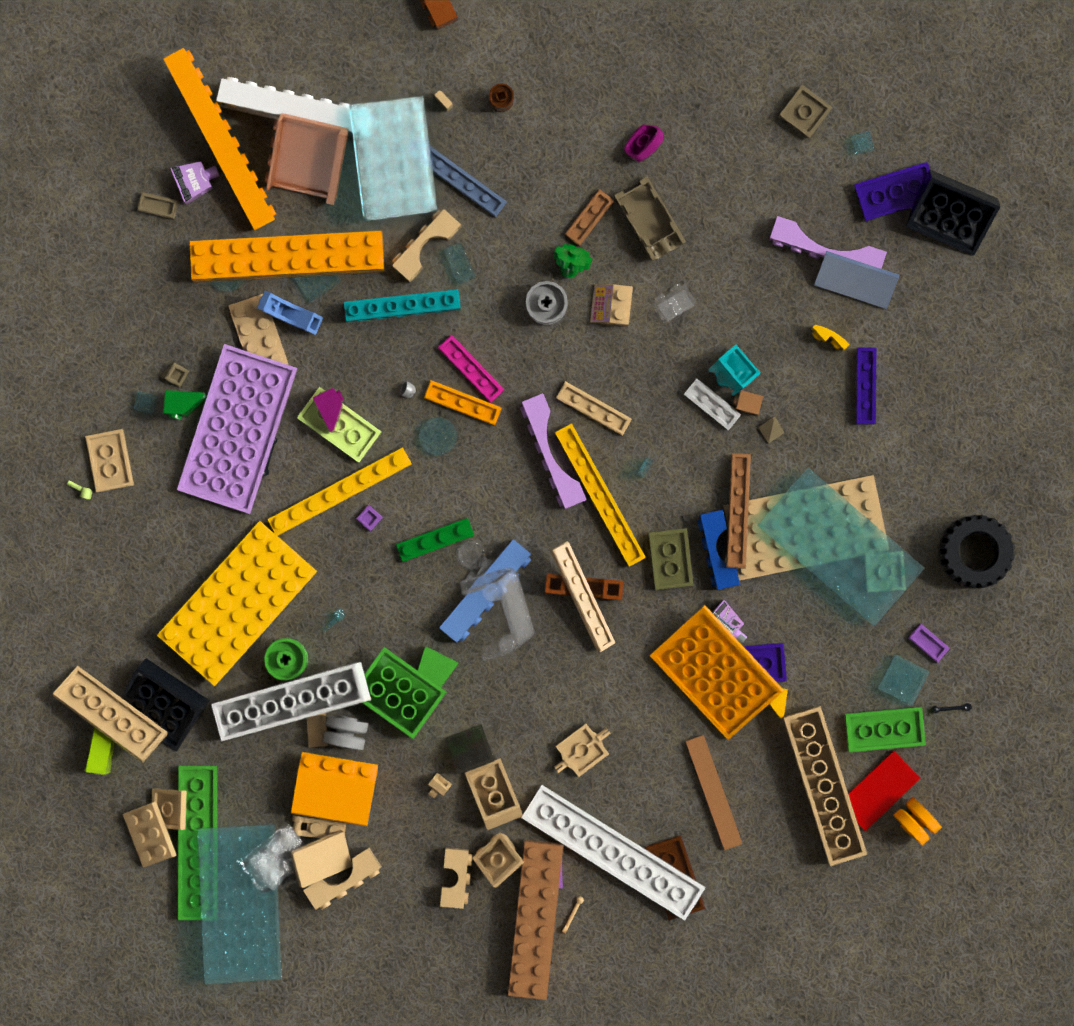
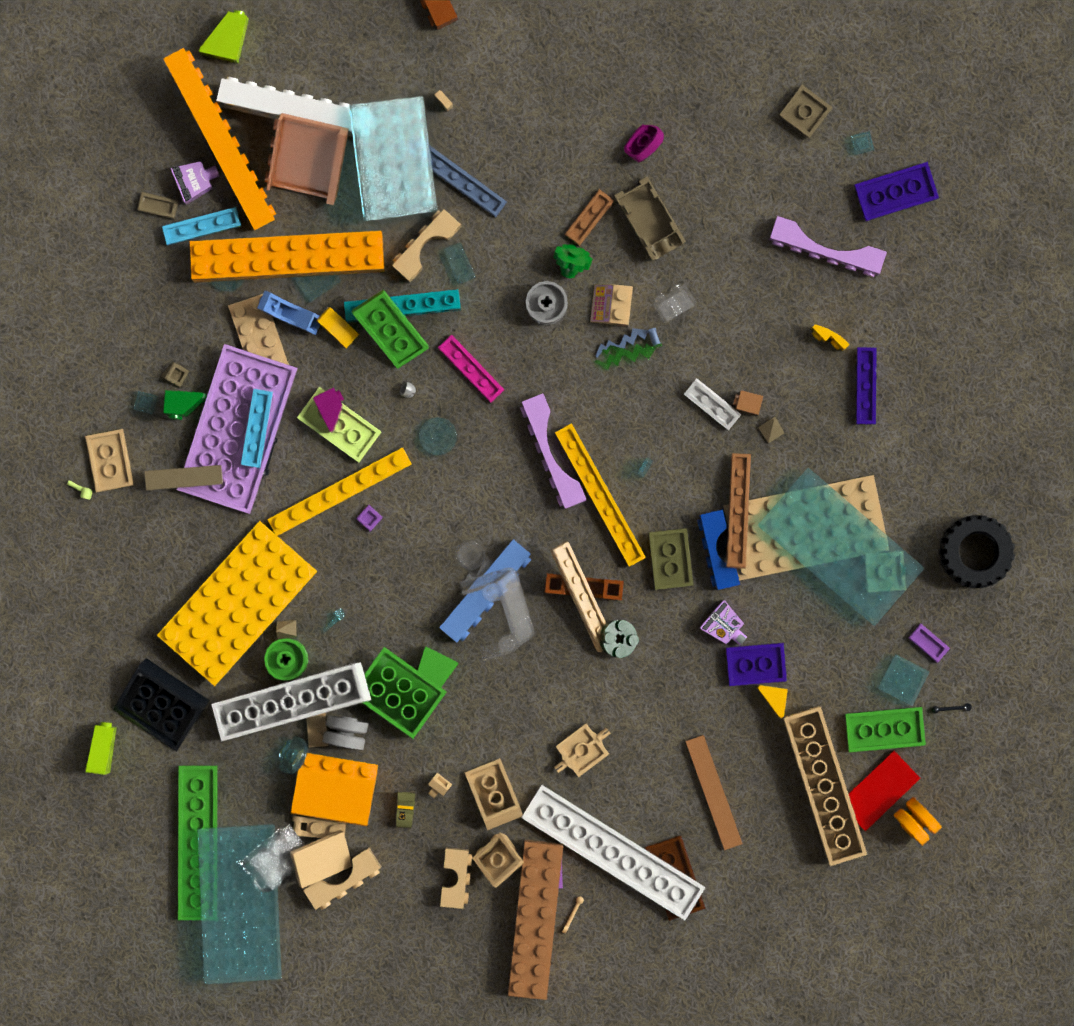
tan plate [53,666,167,763] -> none
tan plate [123,801,176,868] -> none
tan plate [152,788,187,830] -> none
green plate [396,518,475,562] -> none
light orange tile [424,380,502,426] -> none
clear smoke slope [446,724,495,775] -> none
reddish brown wheel [489,83,514,112] -> none
tan tile [556,381,632,436] -> none
light orange plate [650,605,784,740] -> none
teal brick [708,345,761,396] -> none
sand blue tile [814,251,899,309] -> none
black slope [905,169,1001,255] -> none
none -> dark tan tile [144,465,223,490]
none -> medium azure plate [162,207,241,245]
none -> lime slope [199,10,249,63]
none -> medium azure plate [241,389,273,468]
none -> dark tan slope [276,620,297,639]
none -> clear light blue tile [278,736,308,775]
none -> yellow slope [316,307,359,348]
none -> bright green plate [352,289,429,369]
none -> olive leg [396,791,416,829]
none -> piece [595,328,662,370]
none -> plate [600,620,639,658]

